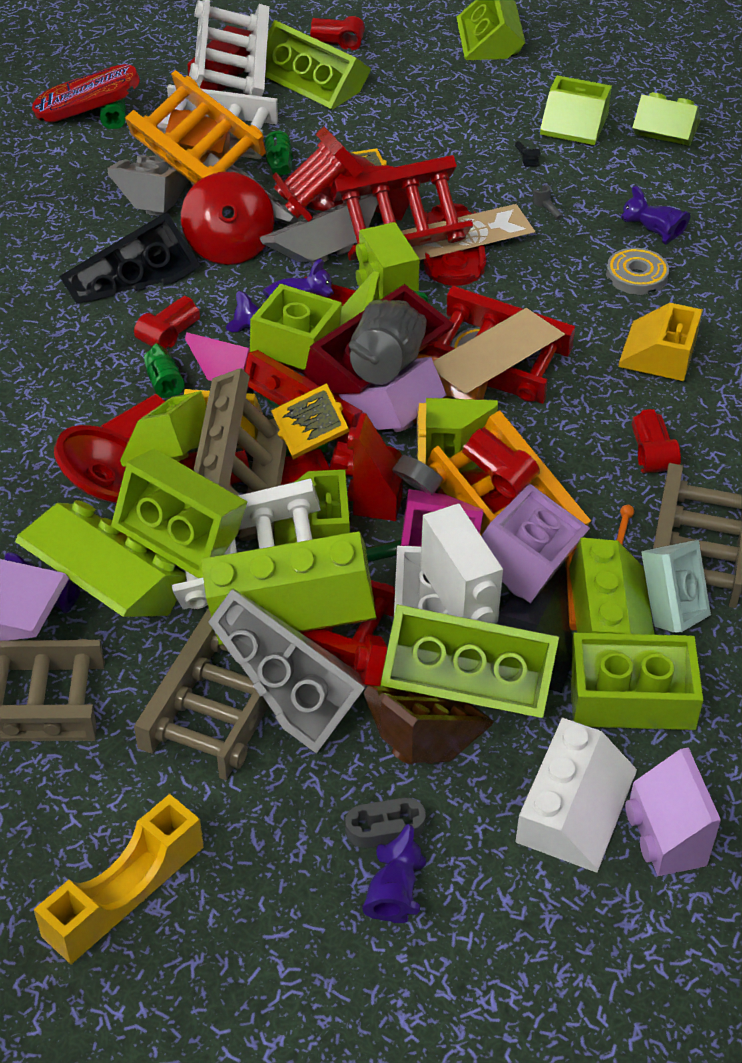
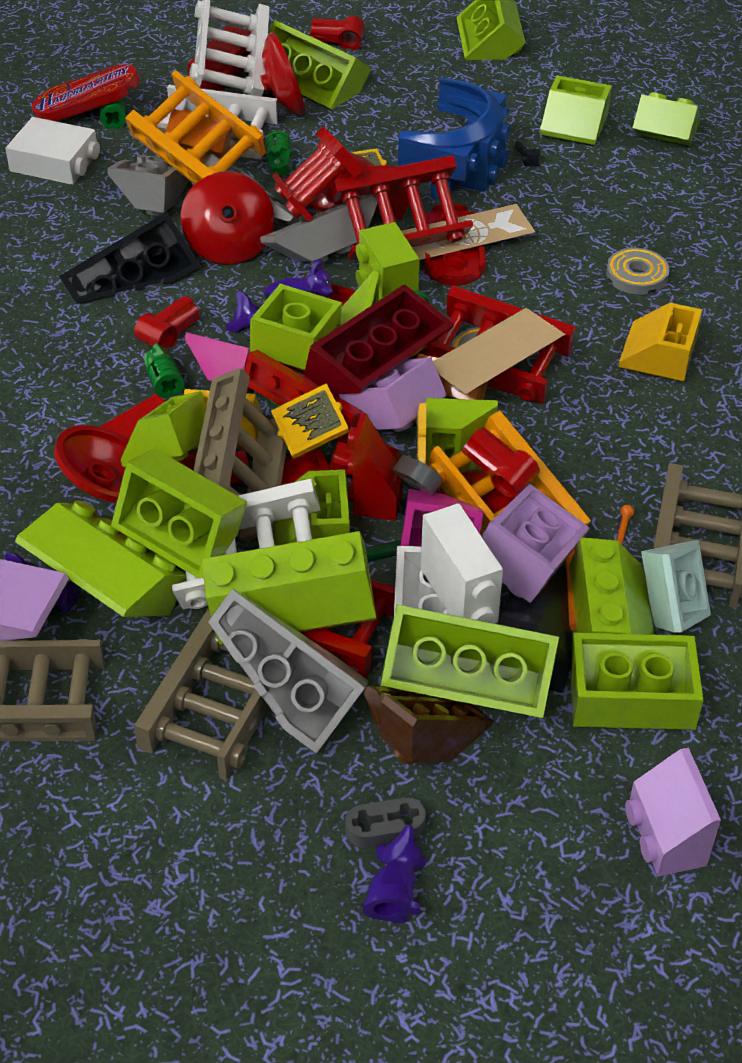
yellow arch [33,794,204,965] -> none
dark grey hair [349,299,427,385] -> none
red plate [354,634,388,686] -> none
white slope [516,718,637,873] -> none
dark grey hand [533,185,563,220] -> none
dark purple animal [621,186,691,245] -> none
red piece [632,409,681,473] -> none
none -> white brick [5,117,100,185]
none -> red dish [260,32,306,116]
none -> blue piece [398,77,511,199]

